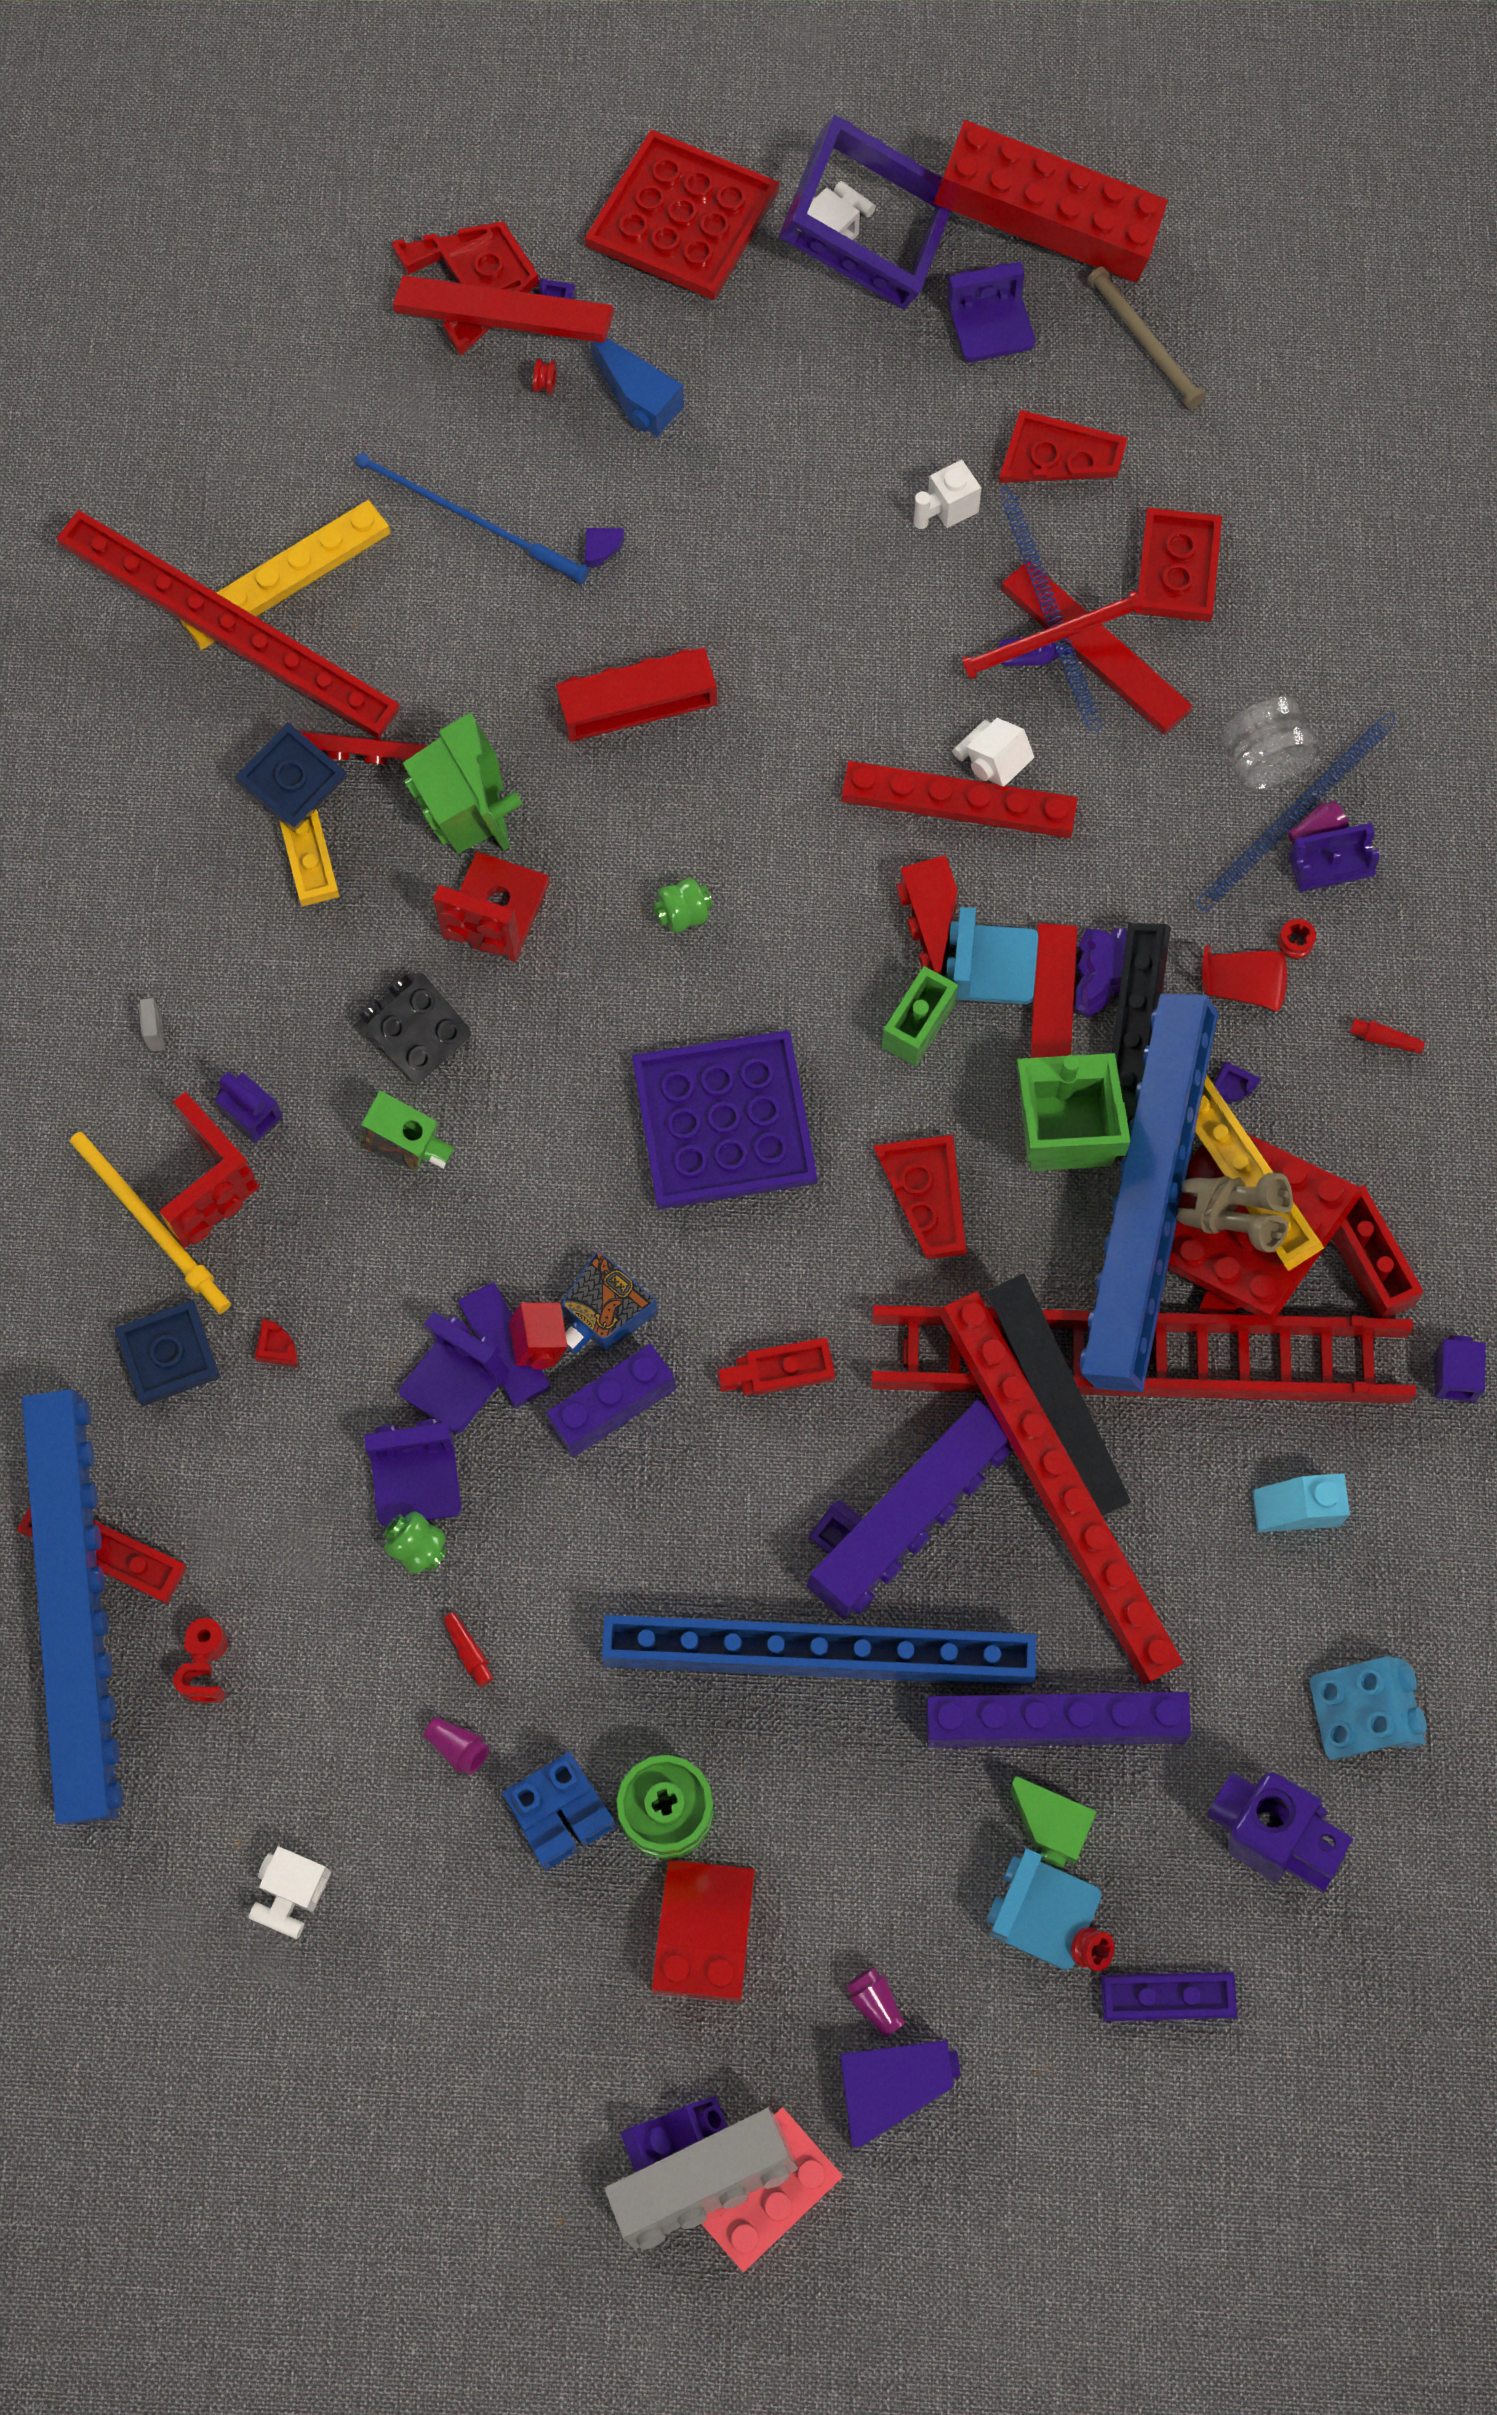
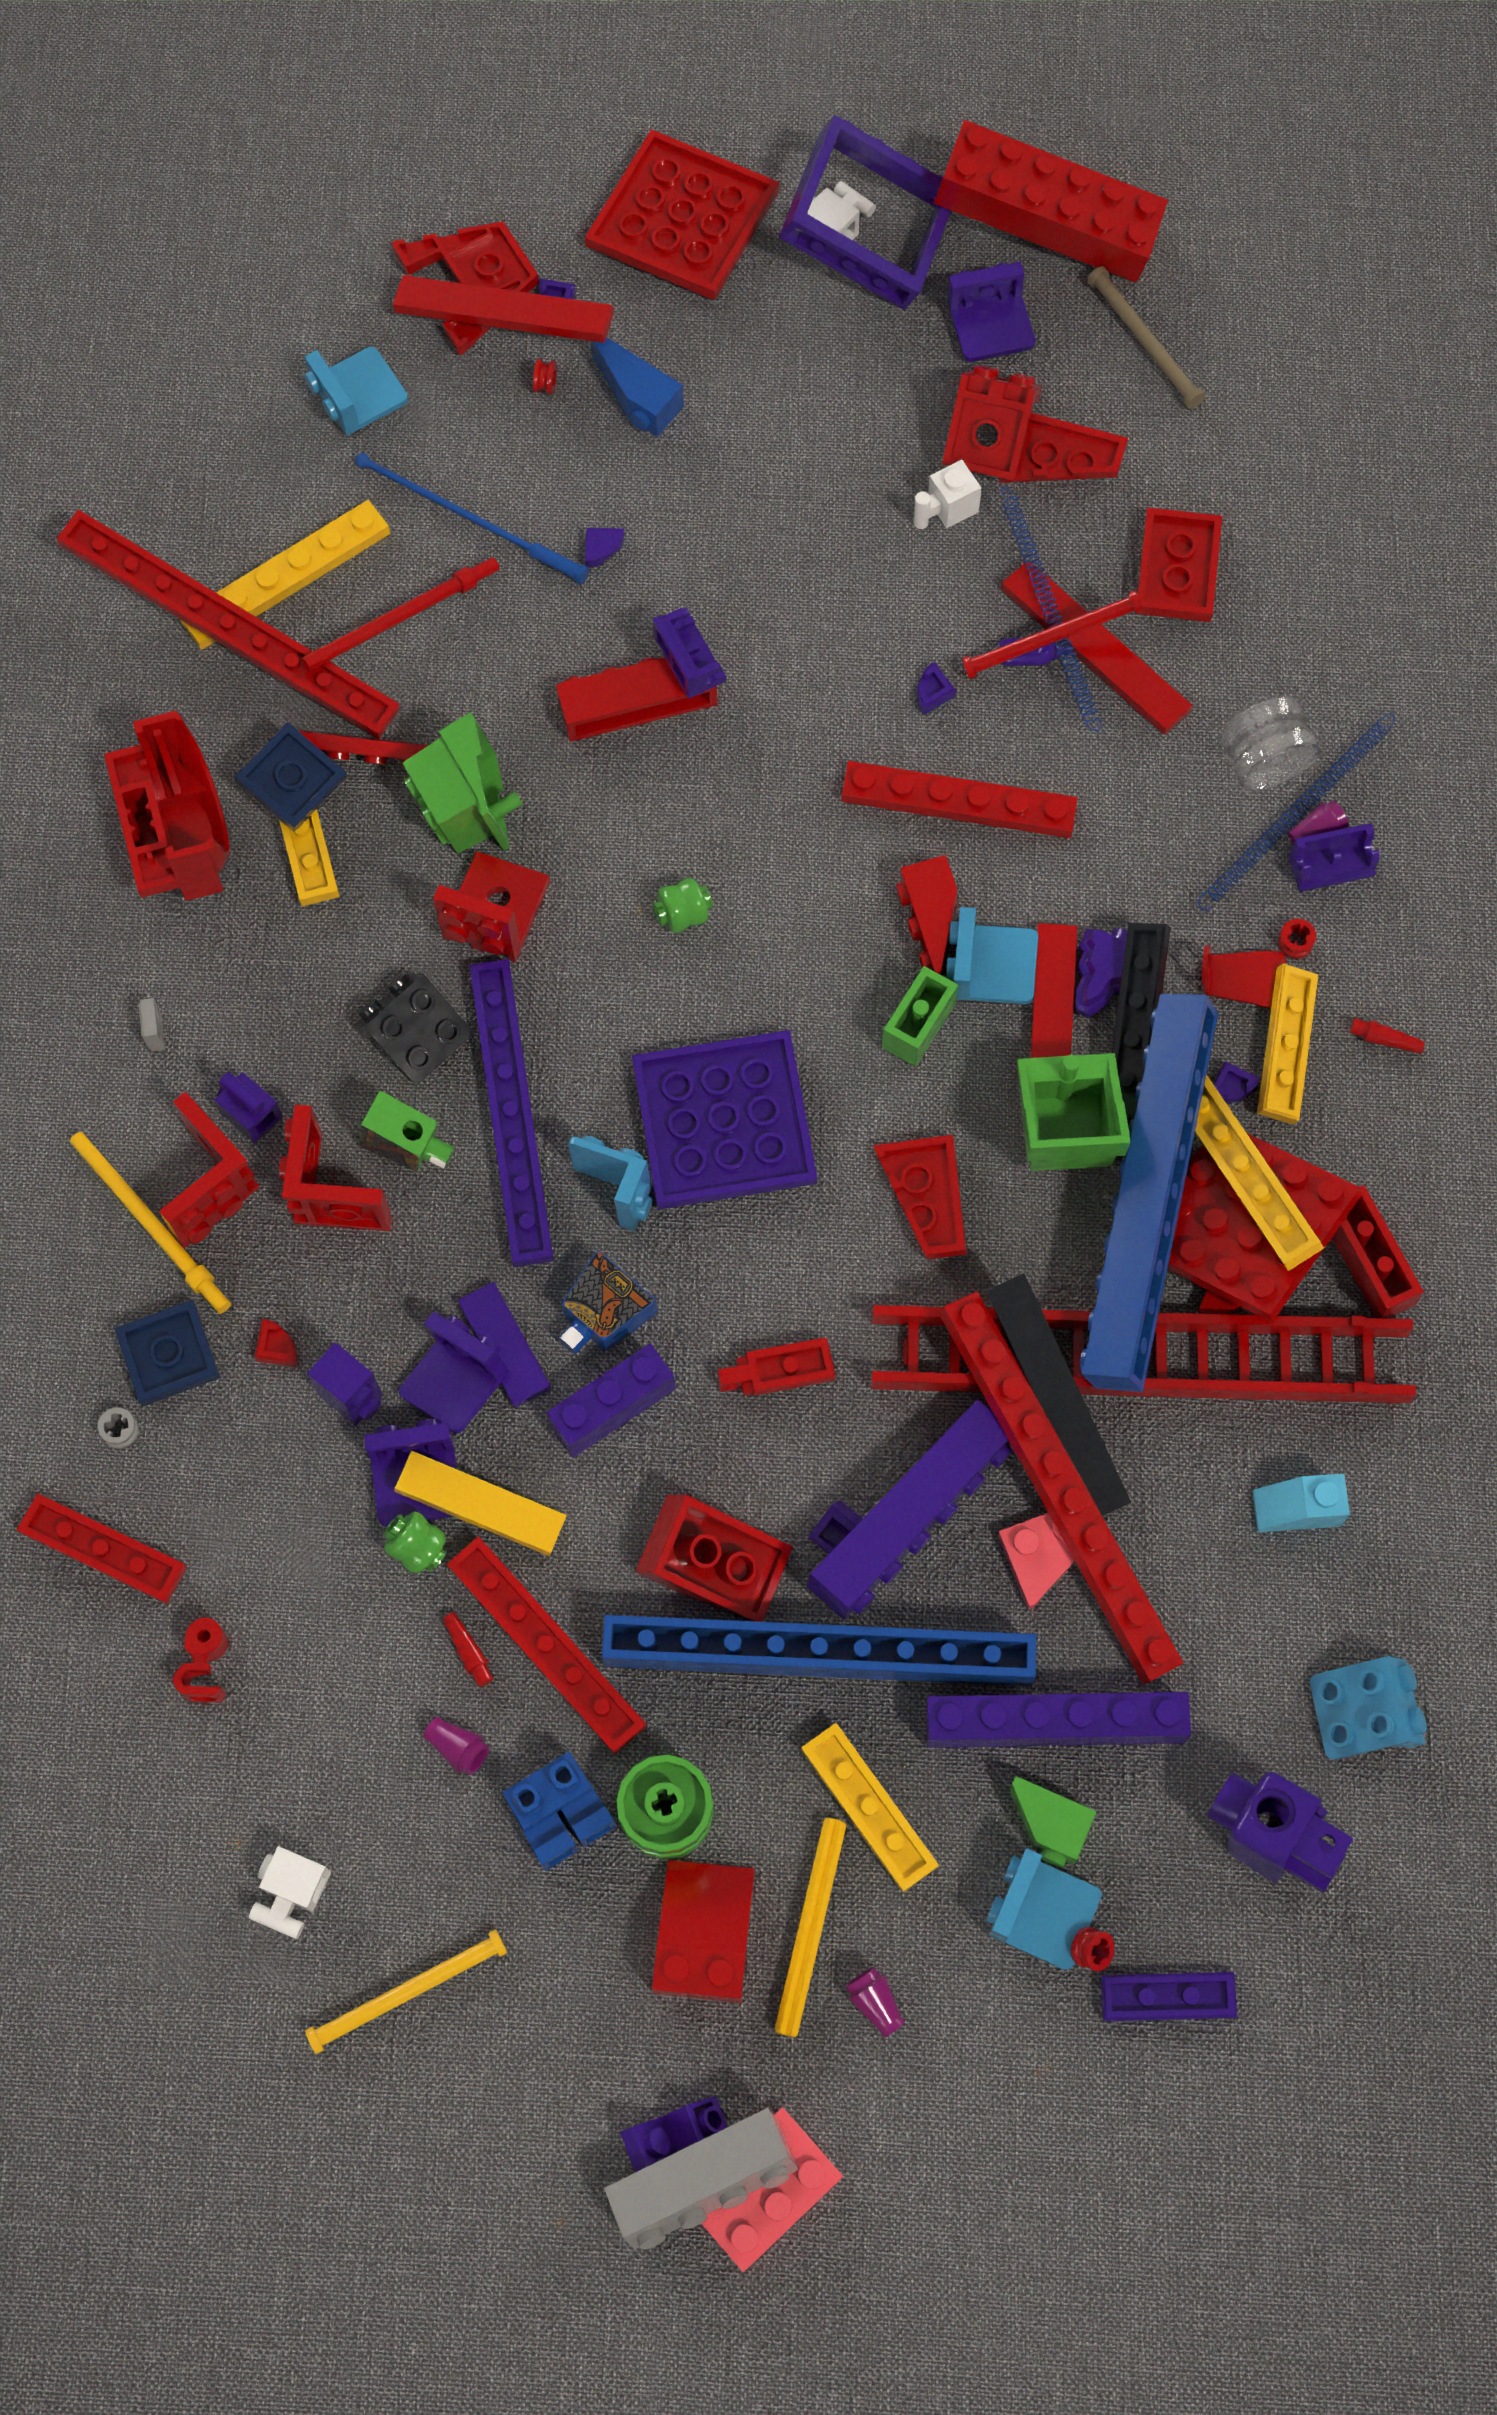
blue brick [22,1389,123,1826] -> none
red brick [509,1303,567,1370] -> none
dark purple slope [840,2040,960,2149] -> none
white brick [952,718,1035,787] -> none
dark tan piece [1176,1173,1293,1252] -> none
dark purple brick [1434,1335,1486,1402] -> none
none -> light grey bush [97,1407,139,1449]
none -> red piece [104,710,230,901]
none -> red bracket [279,1104,392,1231]
none -> red bar [301,557,500,672]
none -> dark azure bracket [304,347,408,436]
none -> yellow bar [305,1929,508,2054]
none -> dark purple brick [307,1342,383,1426]
none -> yellow tile [394,1450,567,1557]
none -> red plate [447,1536,647,1755]
none -> dark purple plate [470,959,554,1267]
none -> dark azure bracket [568,1135,653,1232]
none -> red slope [635,1494,793,1622]
none -> dark purple hinge [653,607,727,699]
none -> yellow axle [775,1818,846,2037]
none -> yellow plate [801,1723,939,1893]
none -> dark purple tile [917,662,956,715]
none -> red bracket [942,365,1042,481]
none -> coral wing [998,1513,1075,1610]
none -> yellow tile [1257,964,1319,1125]

